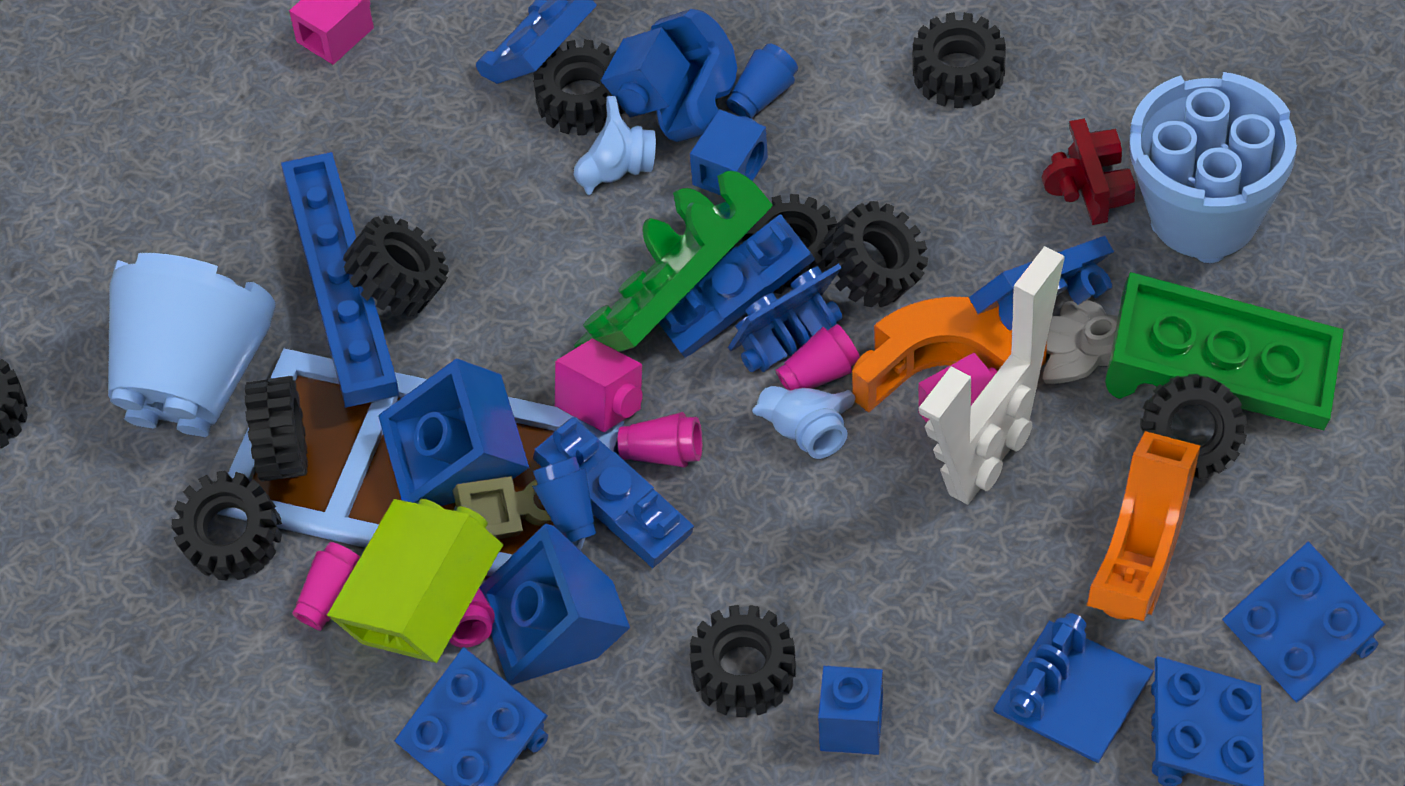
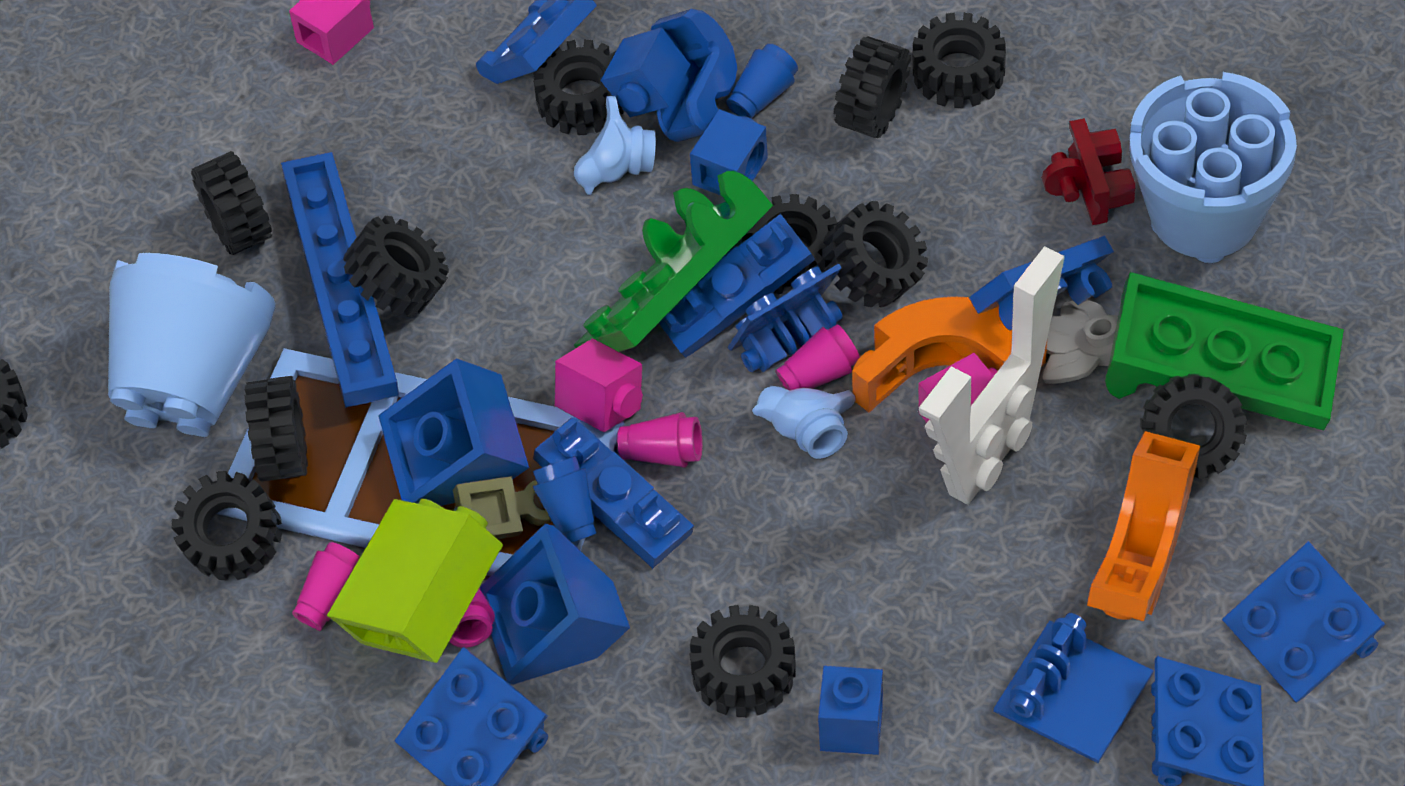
none -> black tyre [191,151,272,255]
none -> black tyre [834,36,911,138]

